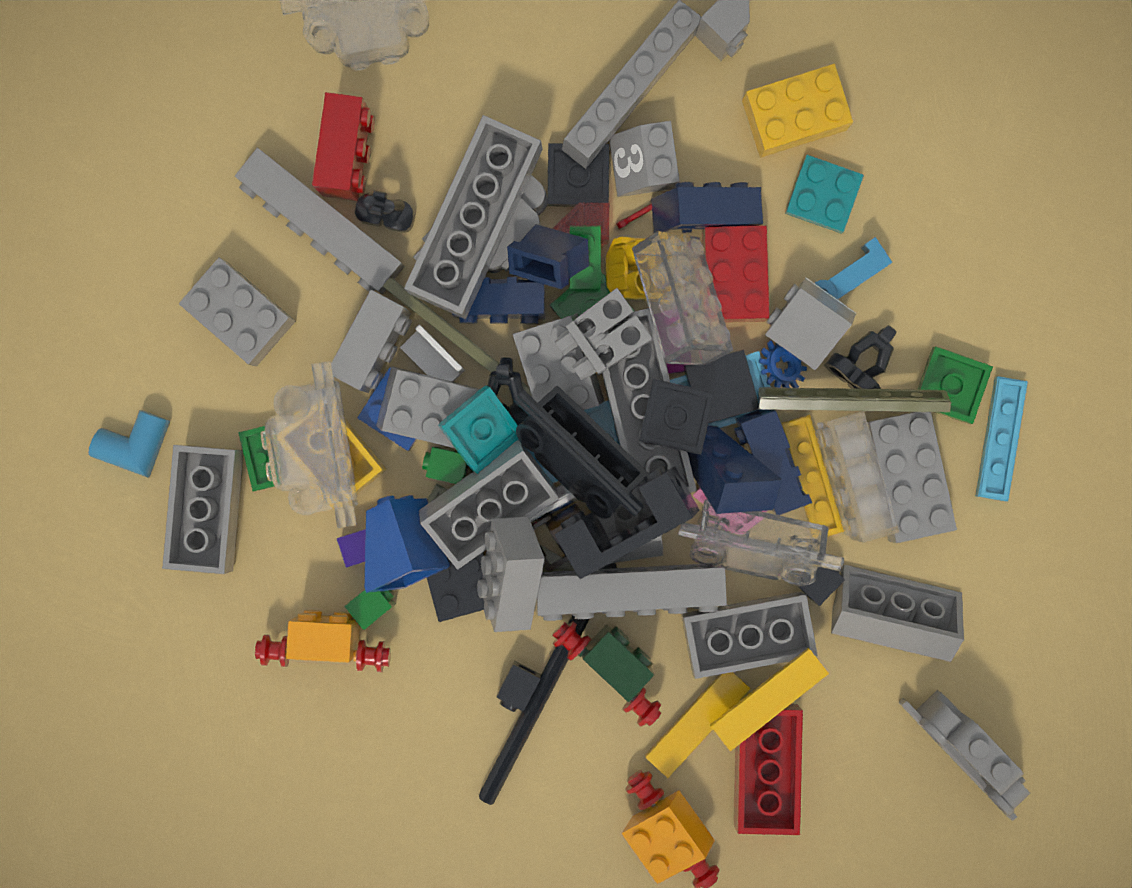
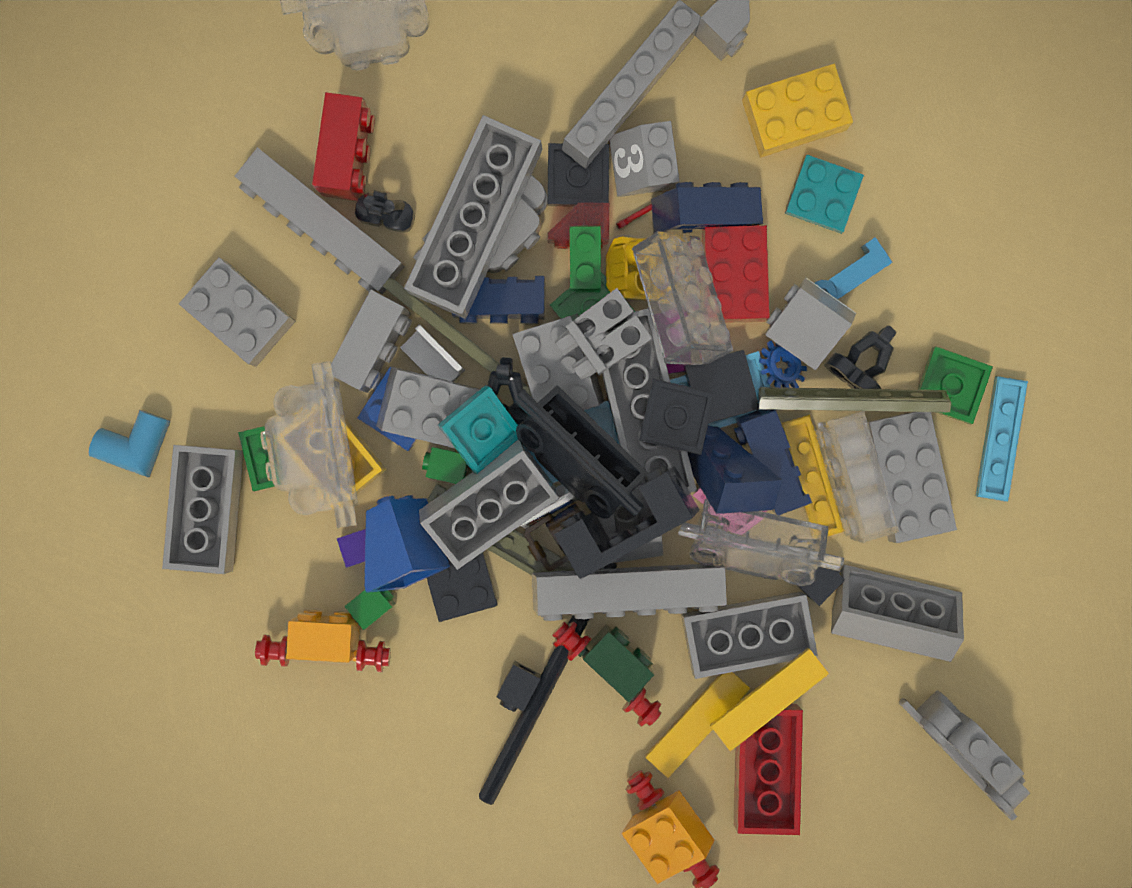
light grey brick [477,517,545,632] -> none
dark blue hips [507,224,589,290] -> none

